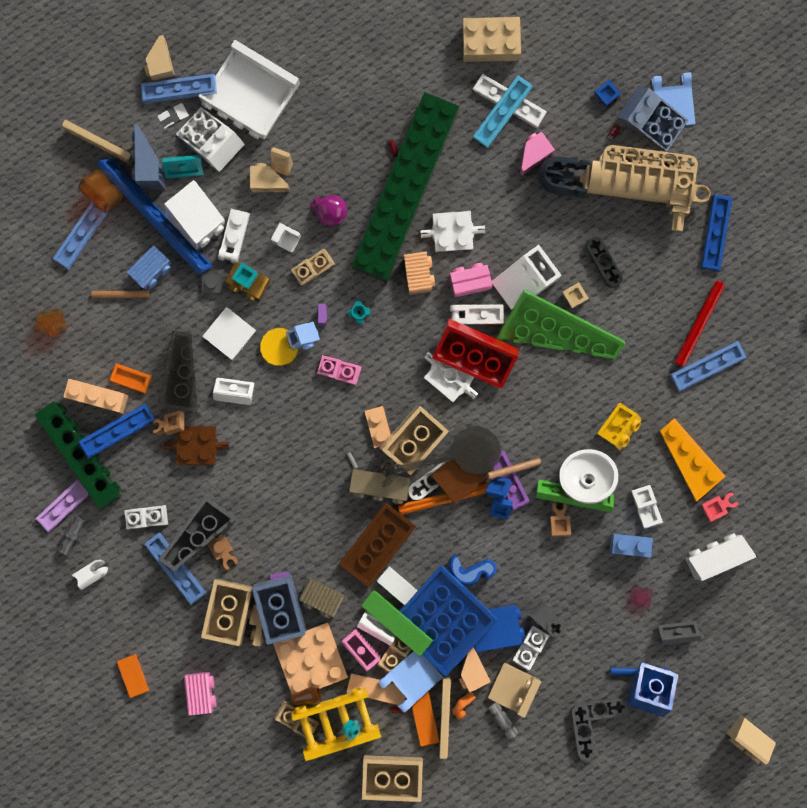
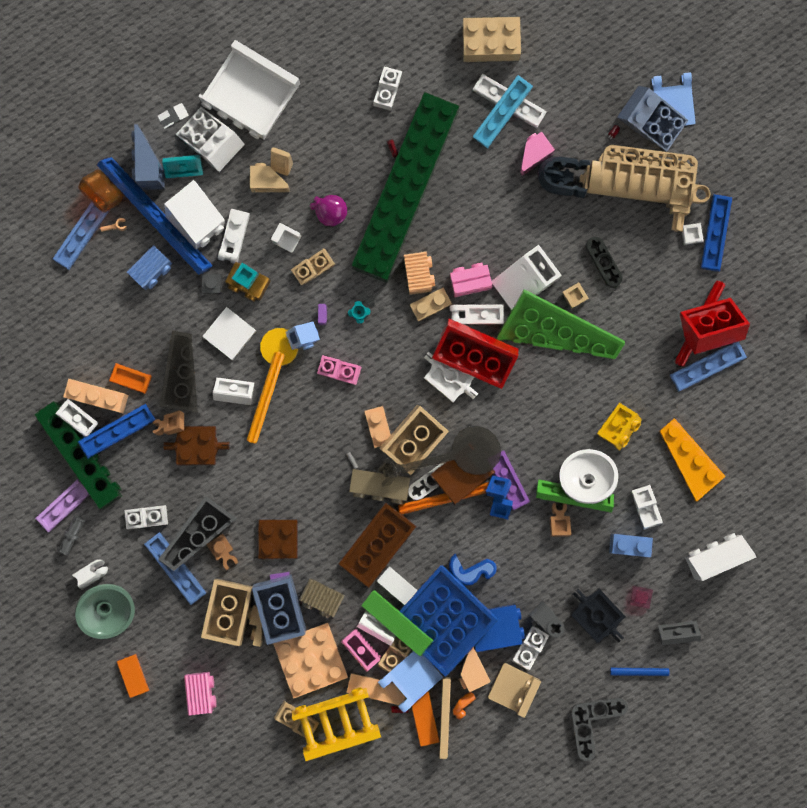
clear orange brick [35,308,68,337] -> none
tan tile [62,120,133,164] -> none
medium nougat bar [91,290,149,299] -> none
medium blue tile [141,74,217,104] -> none
tan slope [144,35,175,82] -> none
reddish brown cone [291,685,322,706] -> none
teal plate [342,720,361,741] -> none
tan brick [362,755,423,802] -> none
white plate [421,211,485,252] -> none
medium nougat bar [486,458,541,480] -> none
light grey axle [489,702,518,739] -> none
blue plate [594,80,621,107] -> none
blue slope [627,662,678,717] -> none
coral plate [701,493,738,522] -> none
tan slope [726,715,776,765] -> none
none -> white slope [56,399,98,437]
none -> sand green dish [75,584,135,639]
none -> light nougat hand [100,218,127,232]
none -> light orange axle [247,352,285,444]
none -> reddish brown plate [259,520,298,559]
none -> white slope [373,67,402,111]
none -> tan plate [410,287,452,322]
none -> black plate [570,588,626,643]
none -> red slope [680,298,750,354]
none -> white tile [682,223,704,245]

